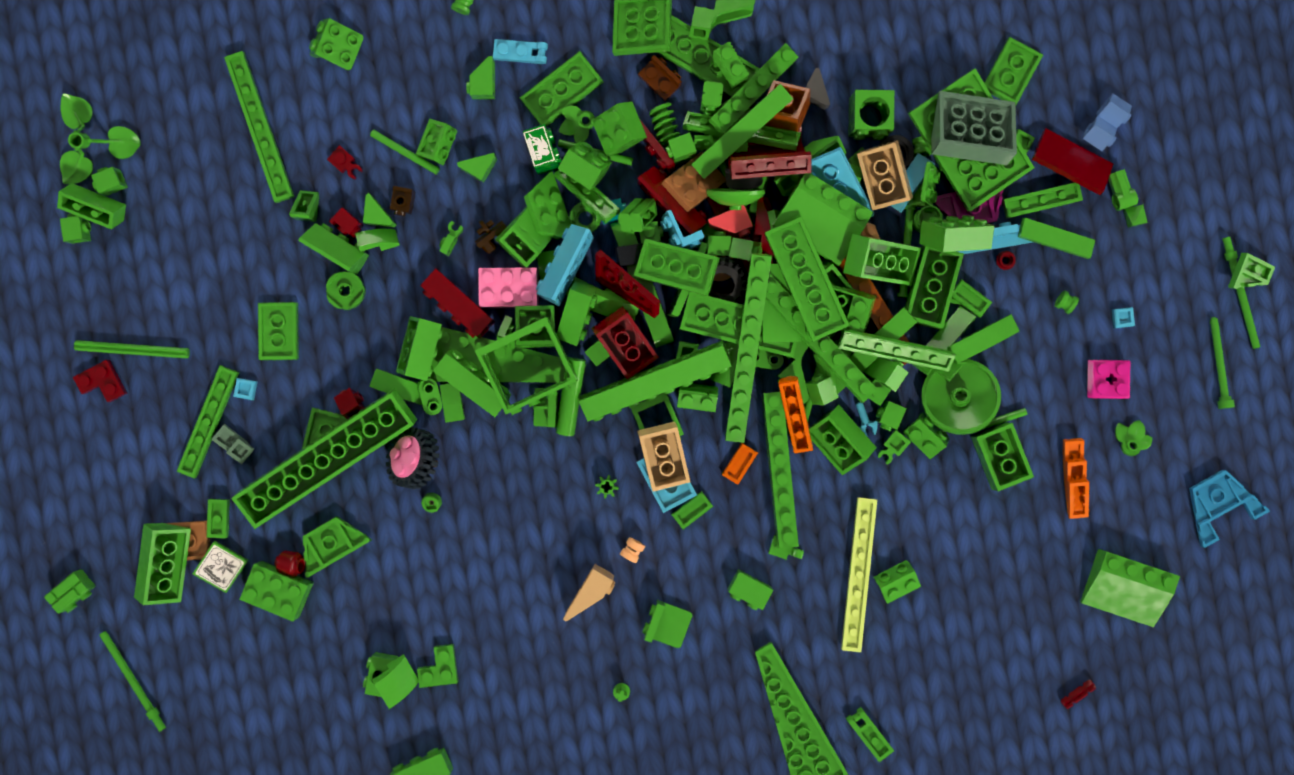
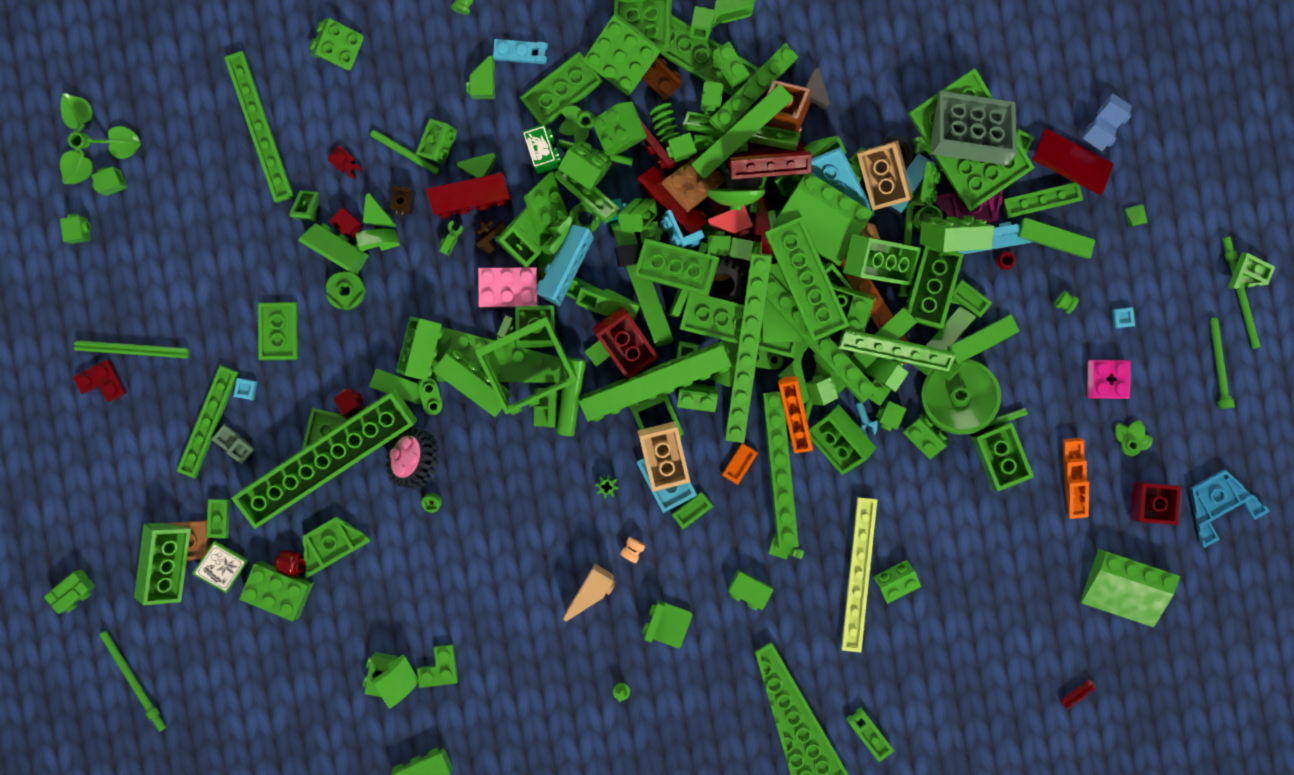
bright green brick [57,183,126,230] -> none
dark red brick [420,268,495,339] -> none
bright green tile [439,384,465,423] -> none
bright green brick [556,281,598,346] -> none
dark red wing [595,250,660,318] -> none
bright green brick [848,90,895,140] -> none
bright green plate [878,430,911,465] -> none
bright green tile [984,37,1043,106] -> none
bright green piece [1108,169,1138,211] -> none
none -> dark red slope [426,173,512,219]
none -> bright green slope [541,216,572,254]
none -> bright green plate [583,13,662,96]
none -> dark red brick [1130,482,1181,525]

